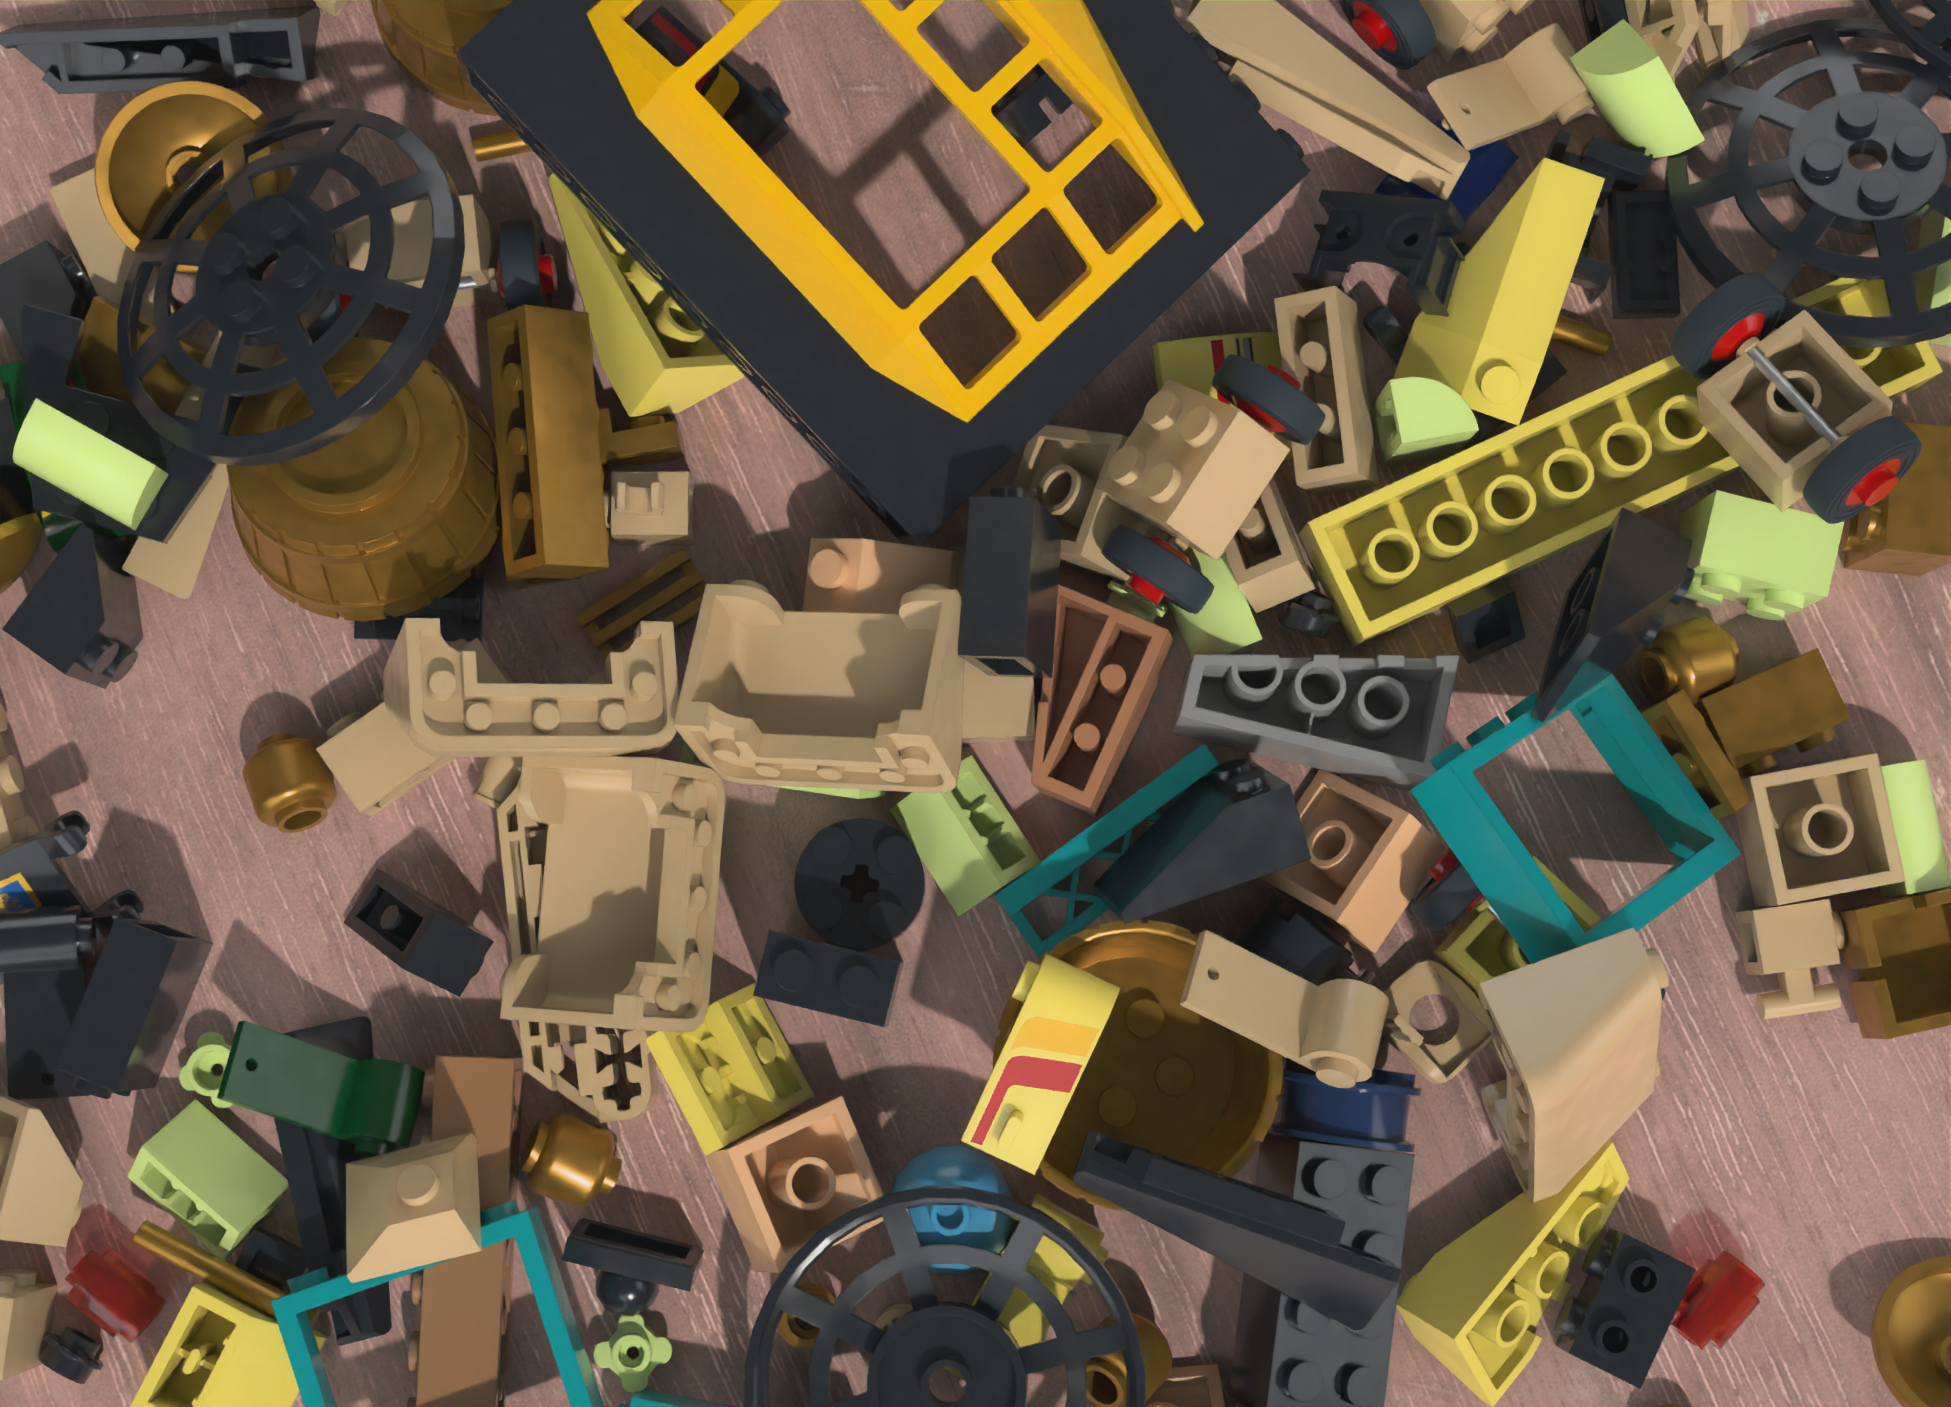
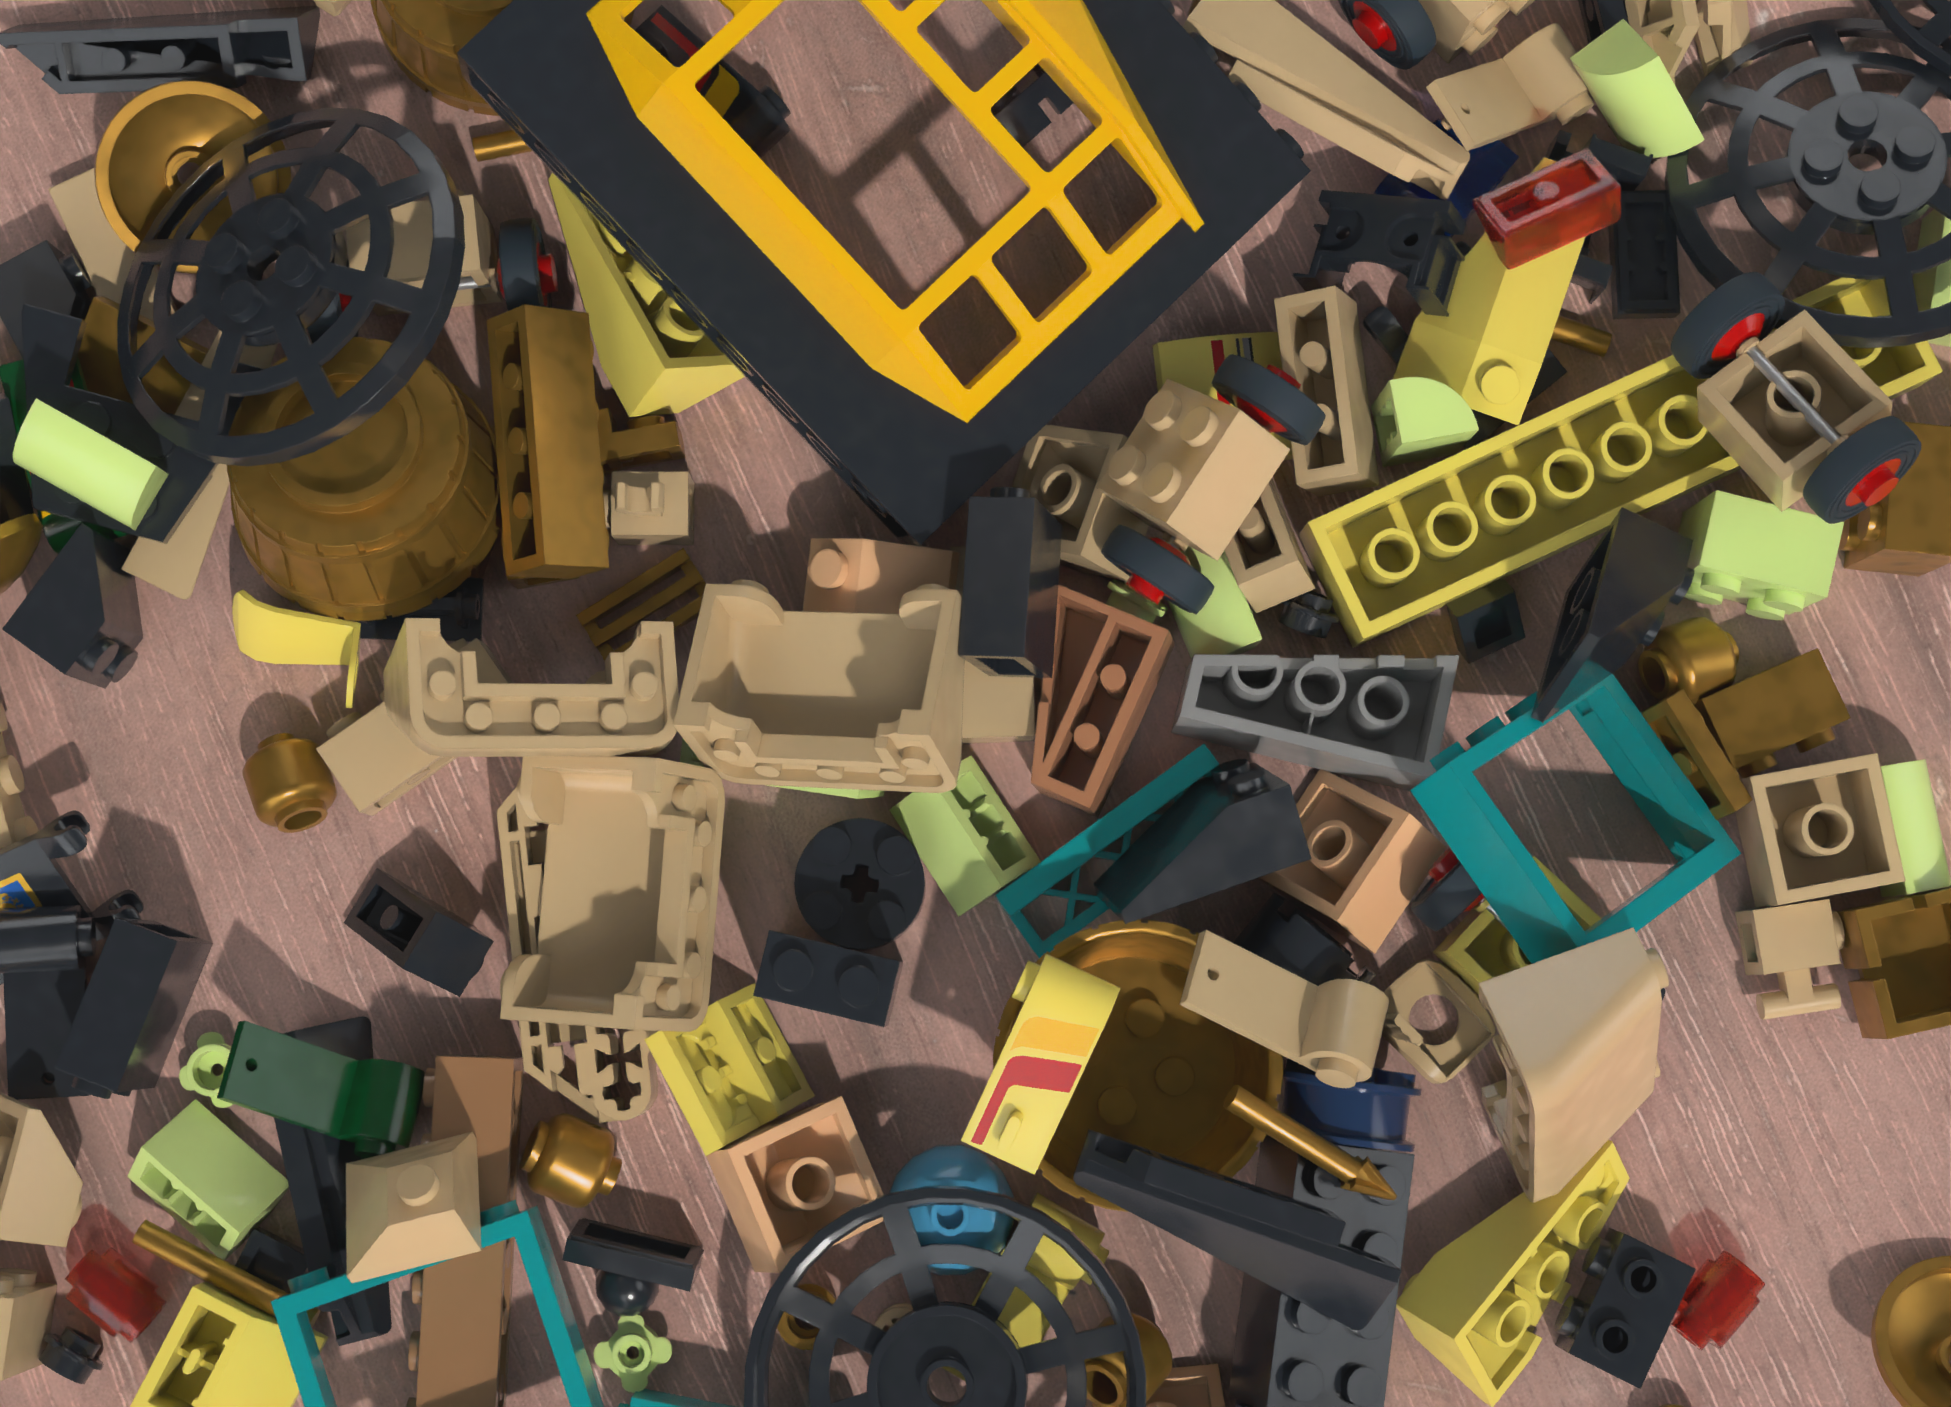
tan pin [470,757,523,809] -> none
none -> light yellow piece [232,589,361,708]
none -> pearl gold piece [1223,1085,1397,1200]
none -> clear red slope [1473,148,1621,270]

